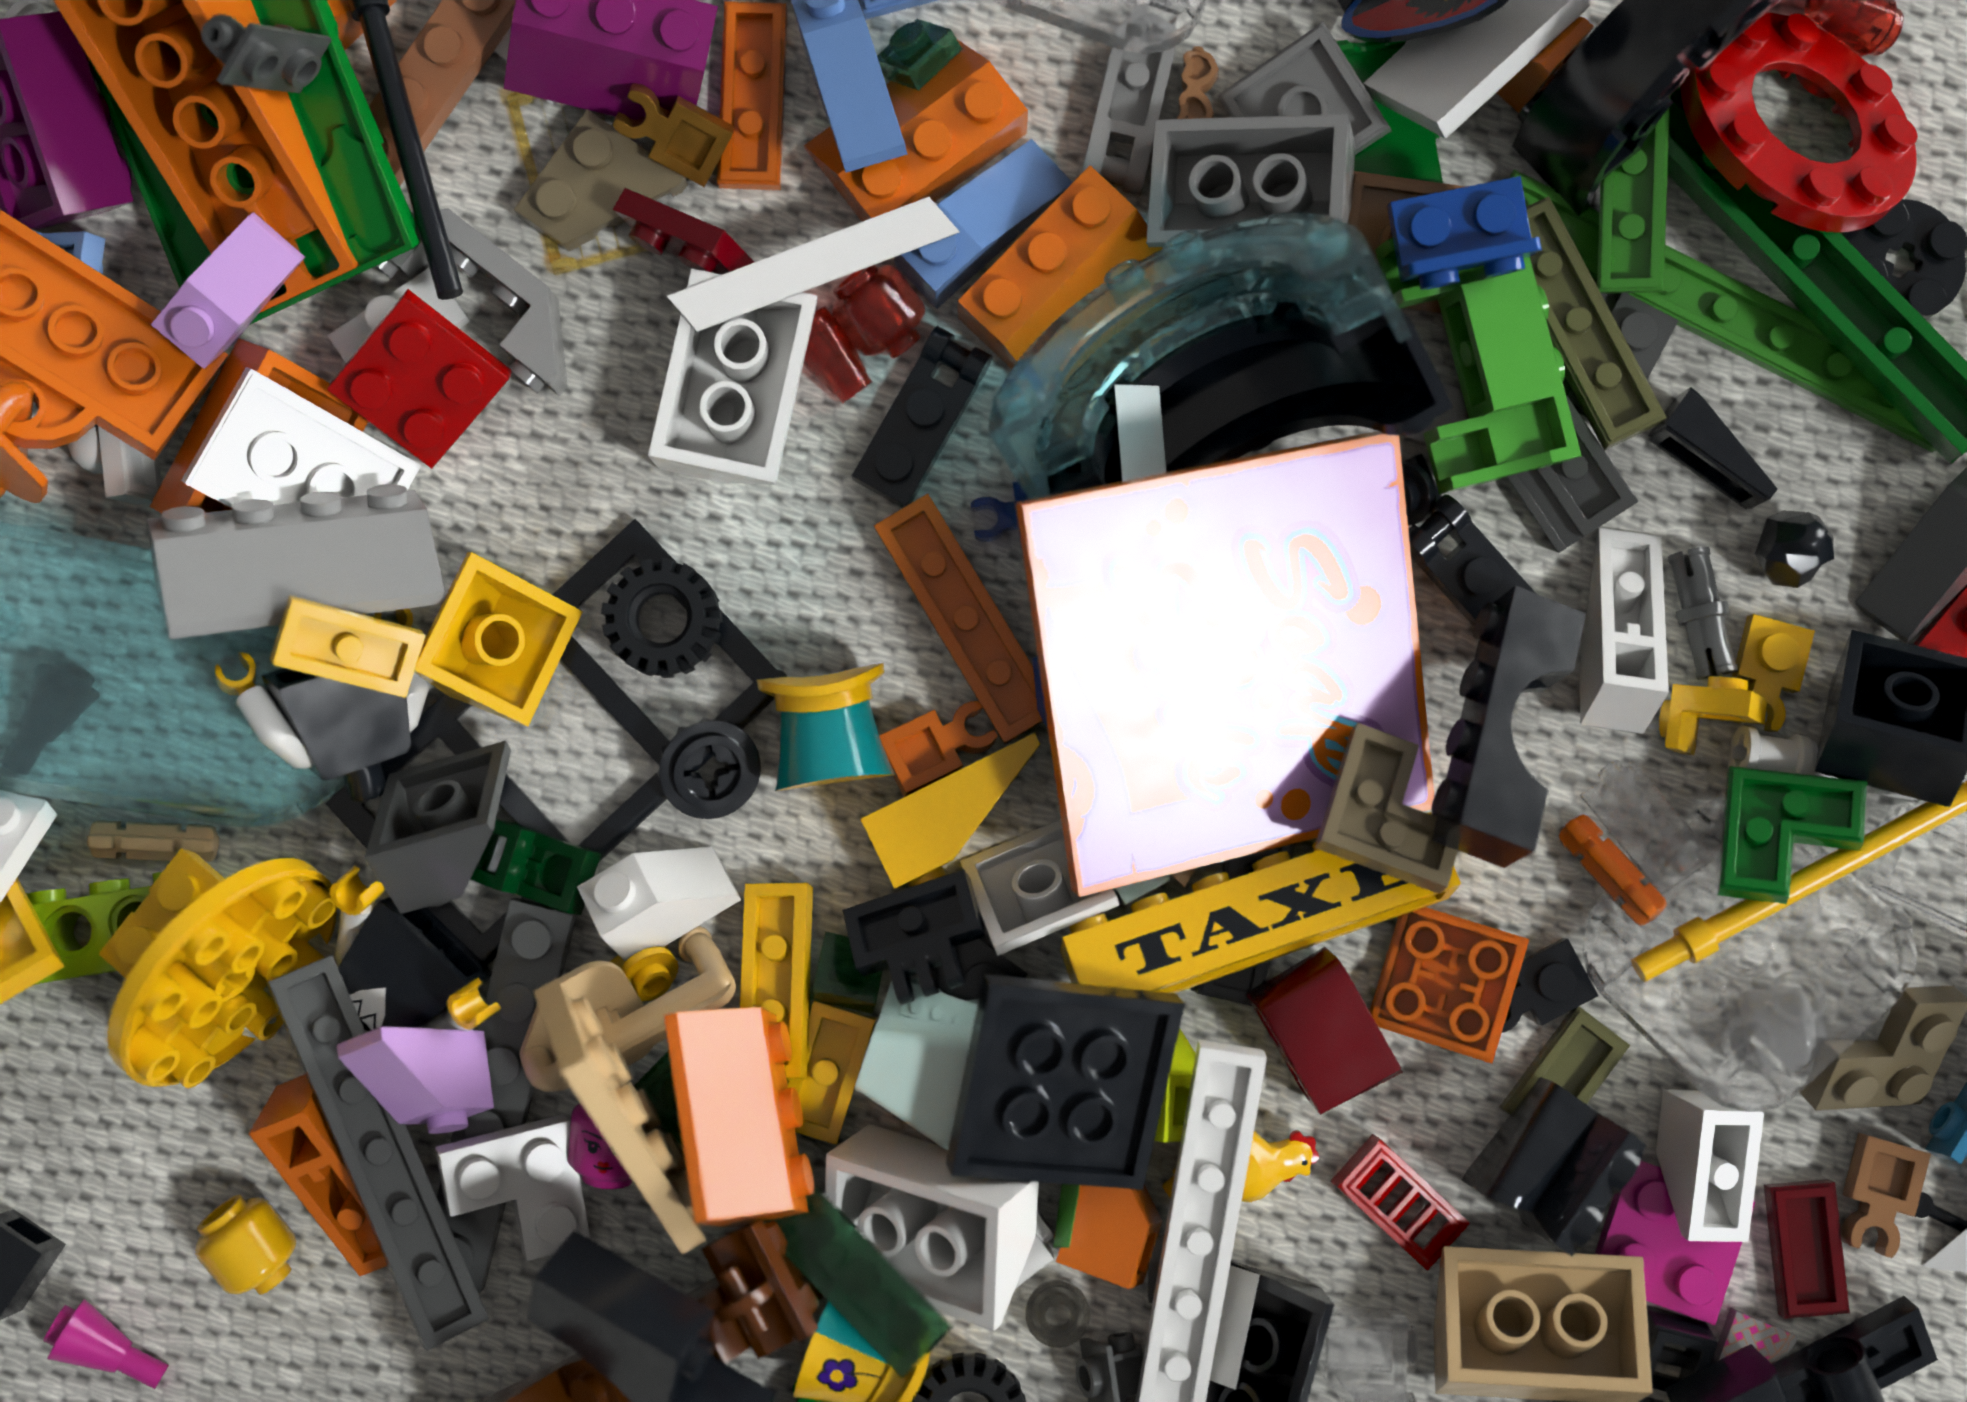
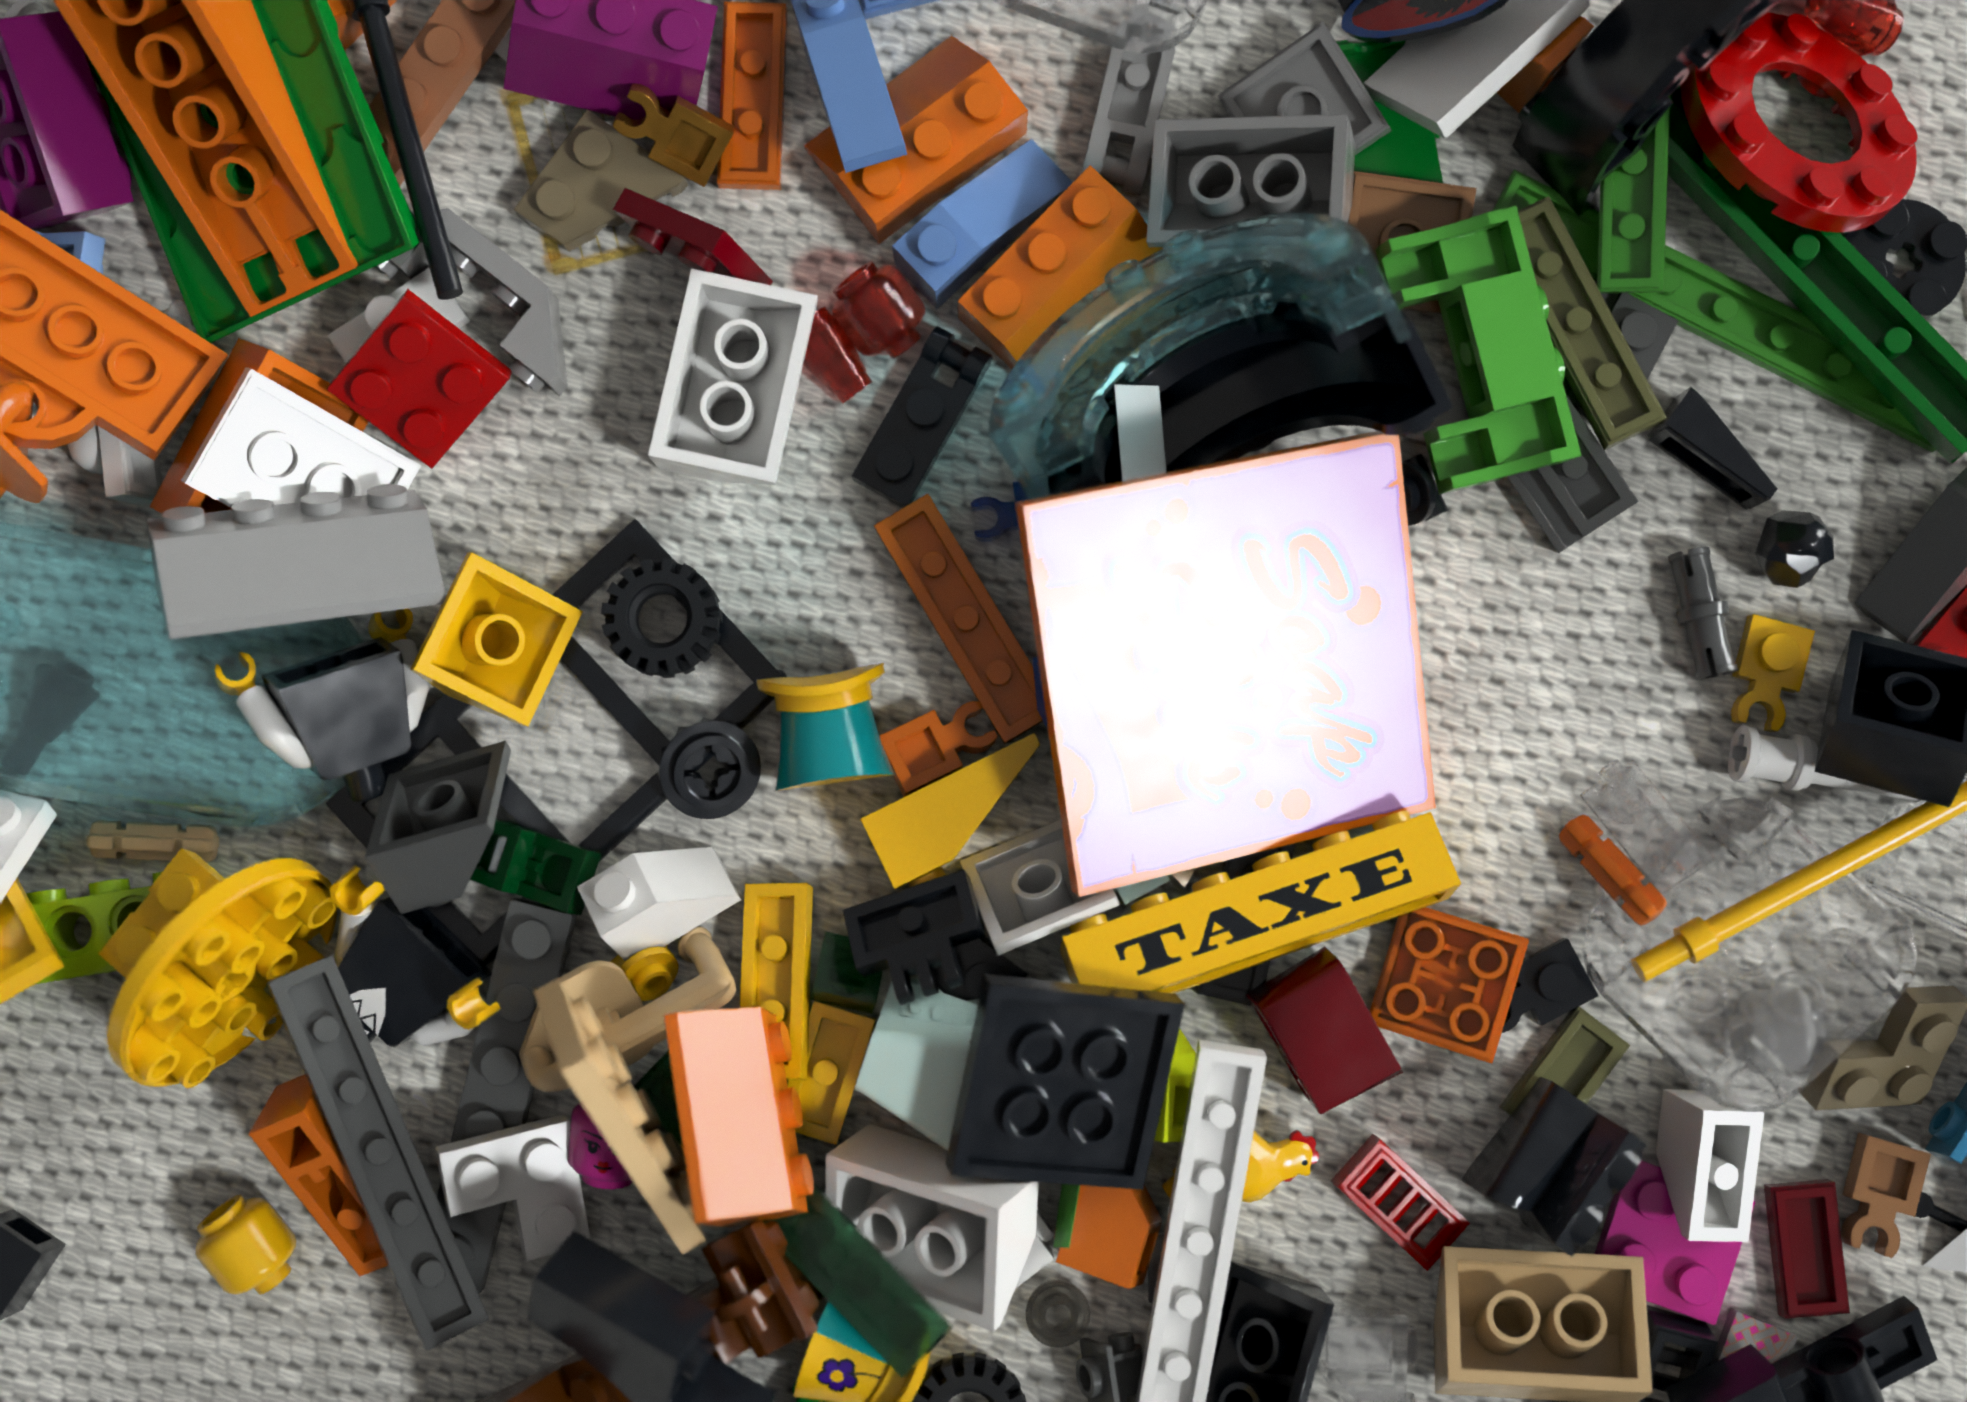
dark pink cone [43,1299,169,1389] -> none
lavender slope [151,212,305,369] -> none
dark grey hinge [201,14,332,93] -> none
yellow plate [270,595,425,698] -> none
lavender slope [337,1027,494,1134] -> none
white sticker [667,197,960,332] -> none
clear green plate [877,19,962,91] -> none
medium nougat piece [1176,46,1219,119] -> none
white sticker [1210,1265,1260,1390] -> none
dark tan plate [1315,722,1458,894] -> none
blue bracket [1387,176,1542,290] -> none
black plate [1408,494,1537,626] -> none
black arch [1431,585,1586,868] -> none
white slope [1579,527,1669,734] -> none
yellow bracket [1659,676,1768,755] -> none
green tile [1717,766,1867,904] -> none

